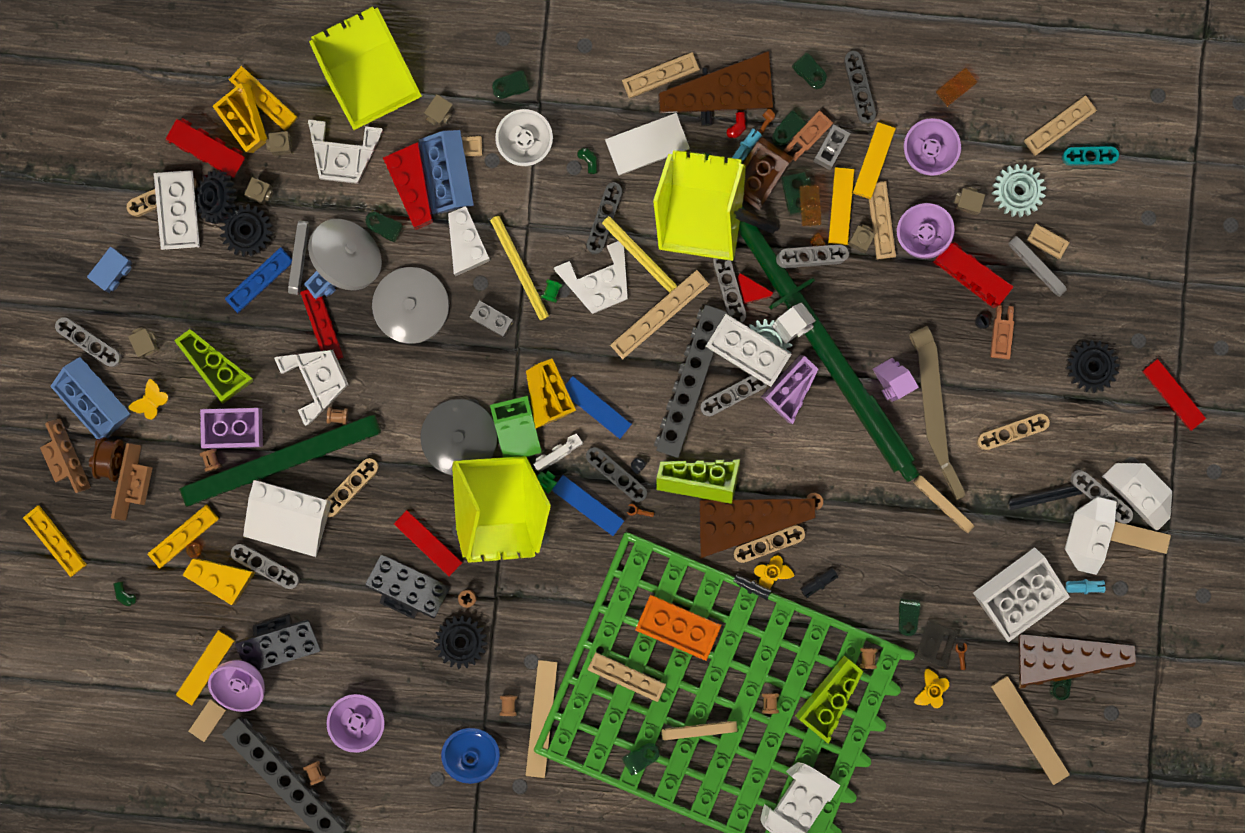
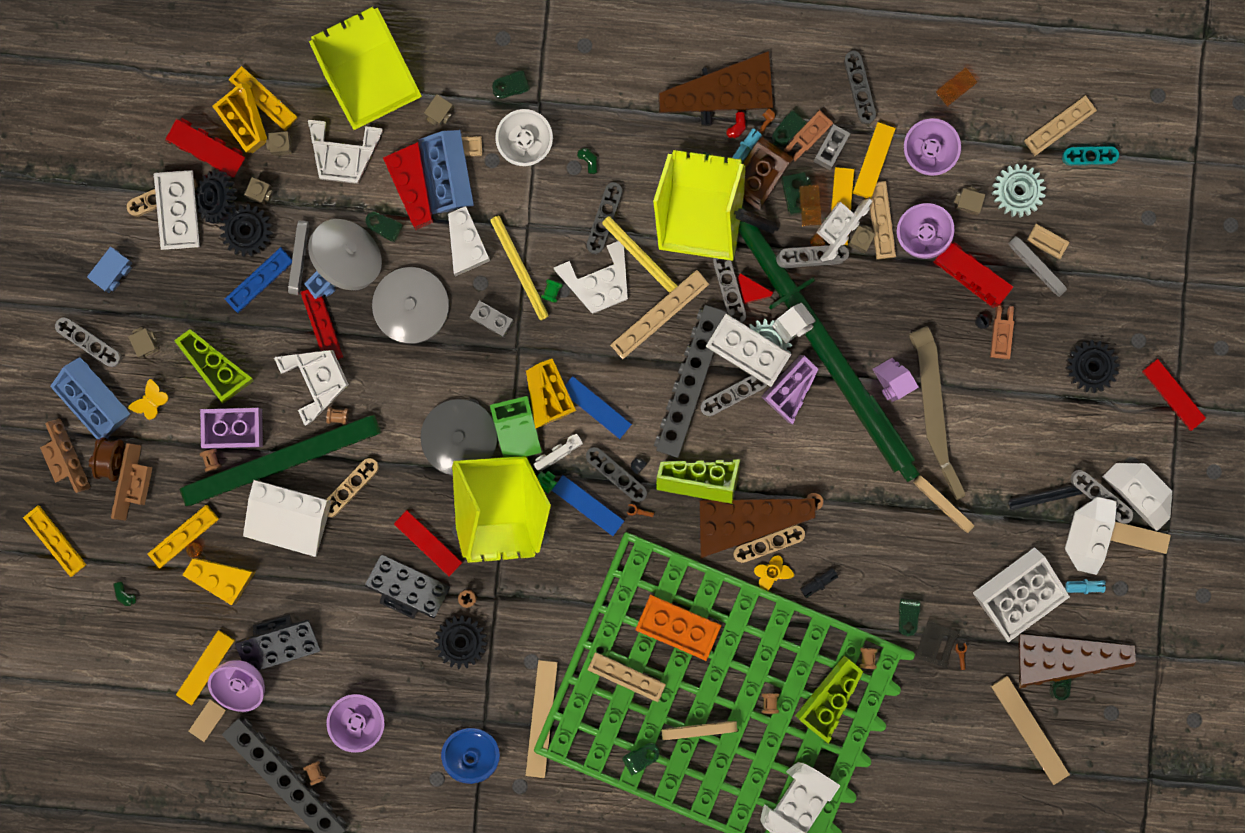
light grey beam [231,544,300,589] -> none
medium nougat bush [500,695,517,716] -> none
white tile [605,113,690,176] -> none
tan tile [622,52,700,99] -> none
black pin [732,573,772,600] -> none
clear green piece [792,52,827,89] -> none
yellow animal [914,669,949,708] -> none
tan beam [977,414,1050,450] -> none
none -> white bracket [816,198,872,261]

